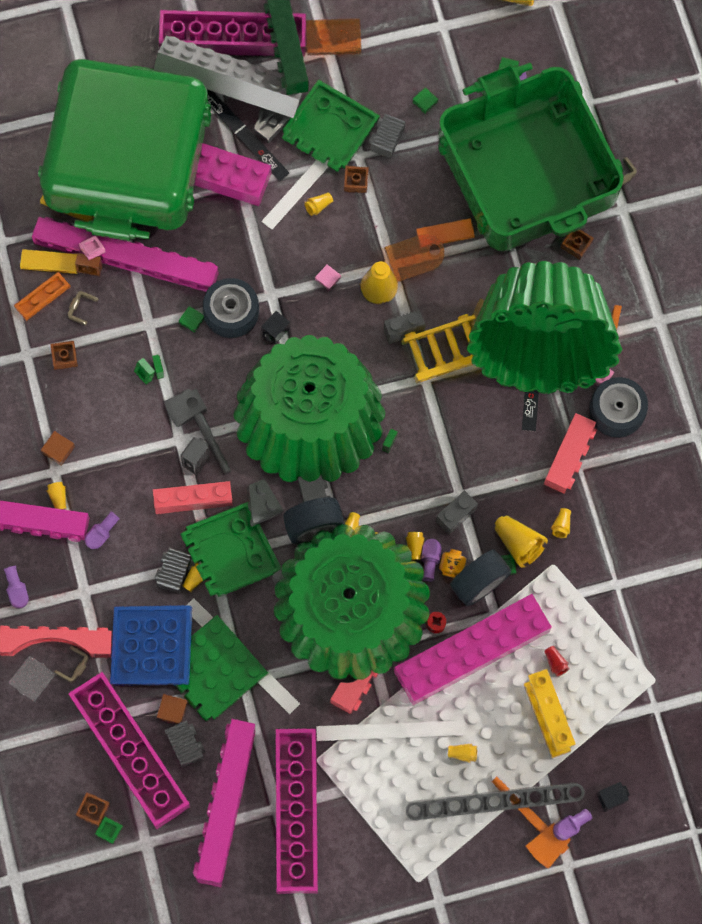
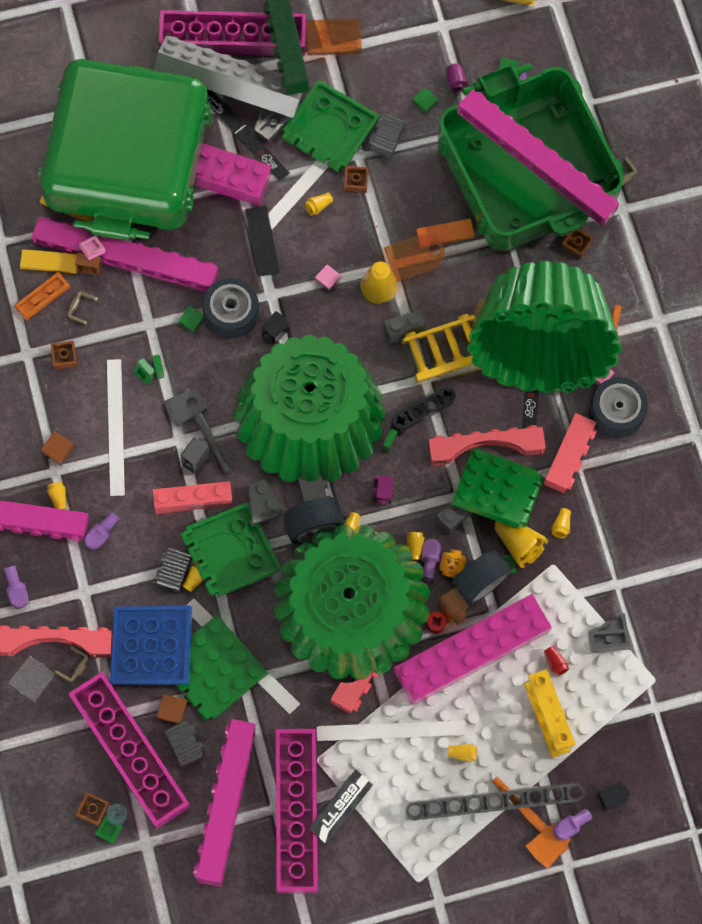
none -> white sticker [107,359,125,496]
none -> clear light blue tile [107,804,127,826]
none -> black sticker [245,206,280,277]
none -> black sticker [309,770,373,844]
none -> magenta brick [373,475,394,506]
none -> black beam [390,387,456,436]
none -> coral arch [428,425,546,466]
none -> clear orange brick [437,588,469,626]
none -> magenta brick [446,63,467,92]
none -> green hinge [451,447,544,528]
none -> dark pink brick [457,89,619,227]
none -> dark grey wing [588,613,631,653]

